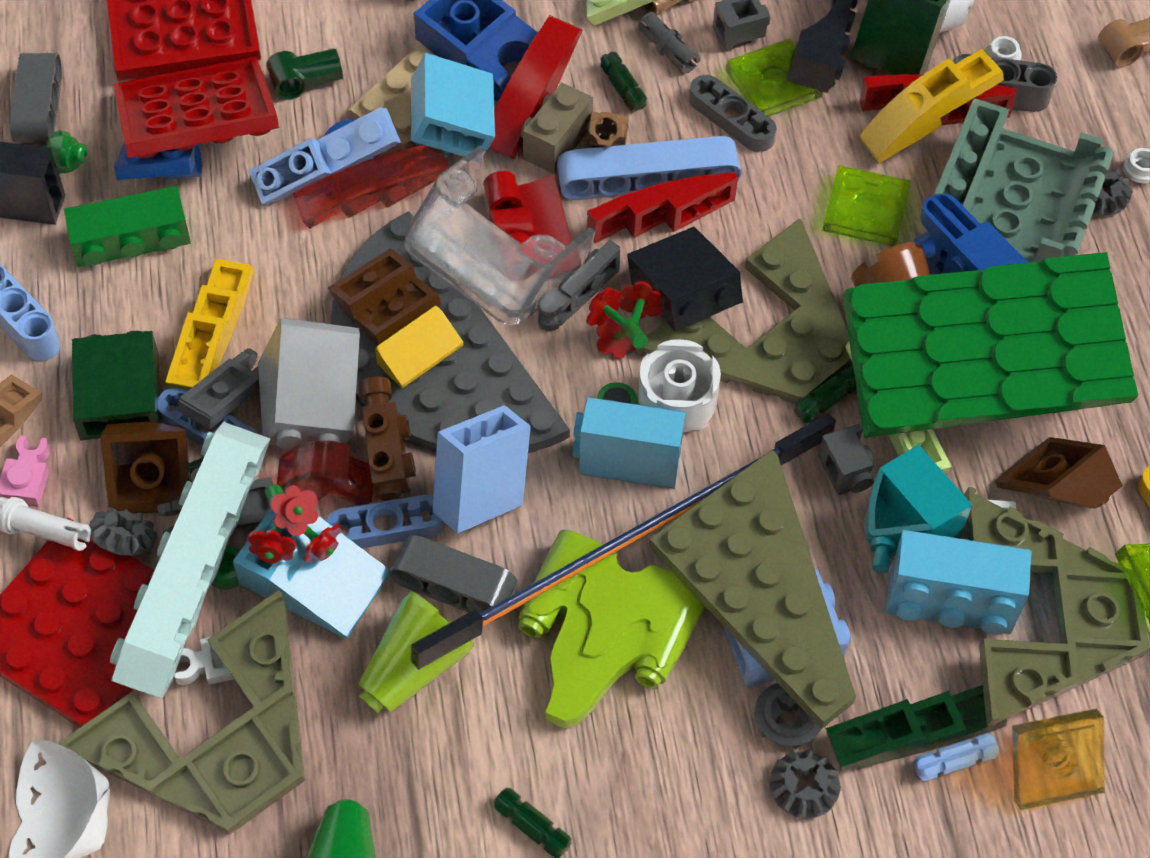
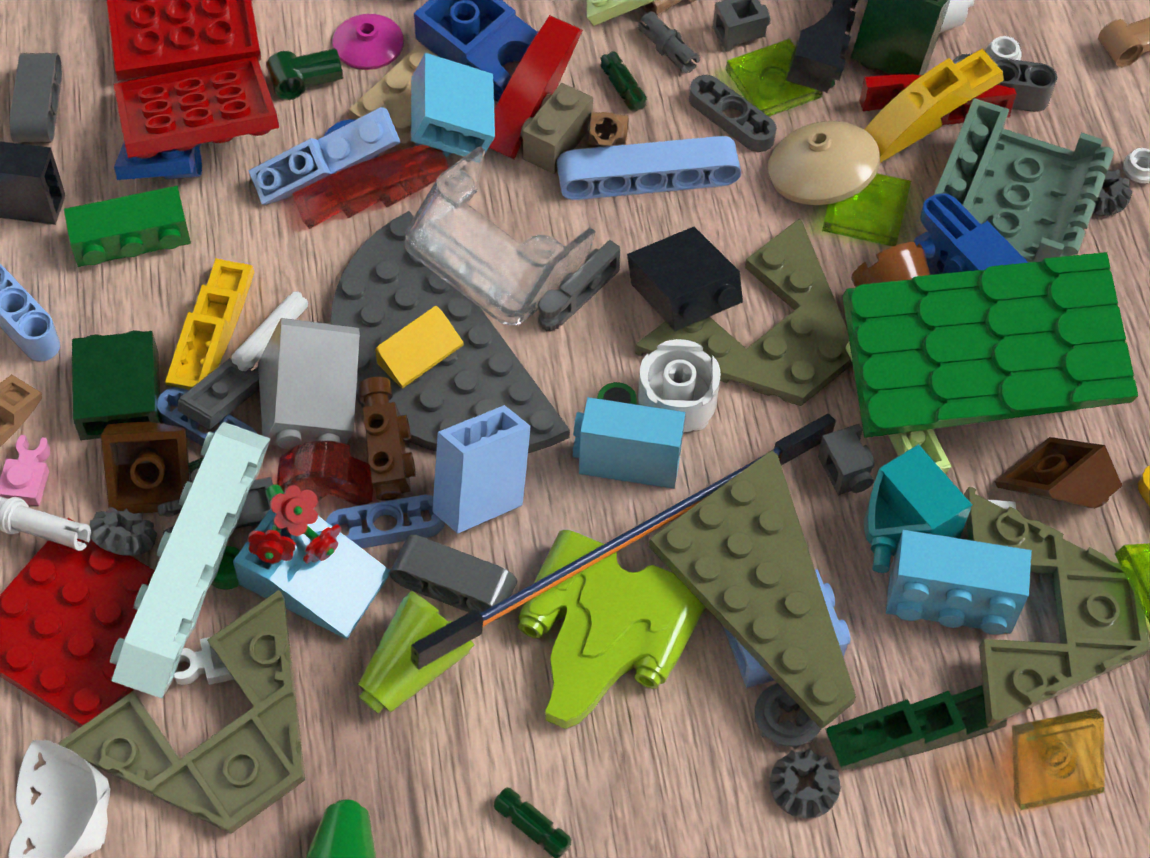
green arm [44,130,88,174] -> none
reddish brown slope [328,248,442,345] -> none
red panel [483,170,577,281] -> none
red plant [586,281,662,359] -> none
red slope [587,172,738,244] -> none
dark green axle [794,366,857,423] -> none
light blue axle [913,733,999,781] -> none
none -> white axle [231,291,308,371]
none -> dark pink dish [332,14,404,70]
none -> tan dish [768,121,880,205]

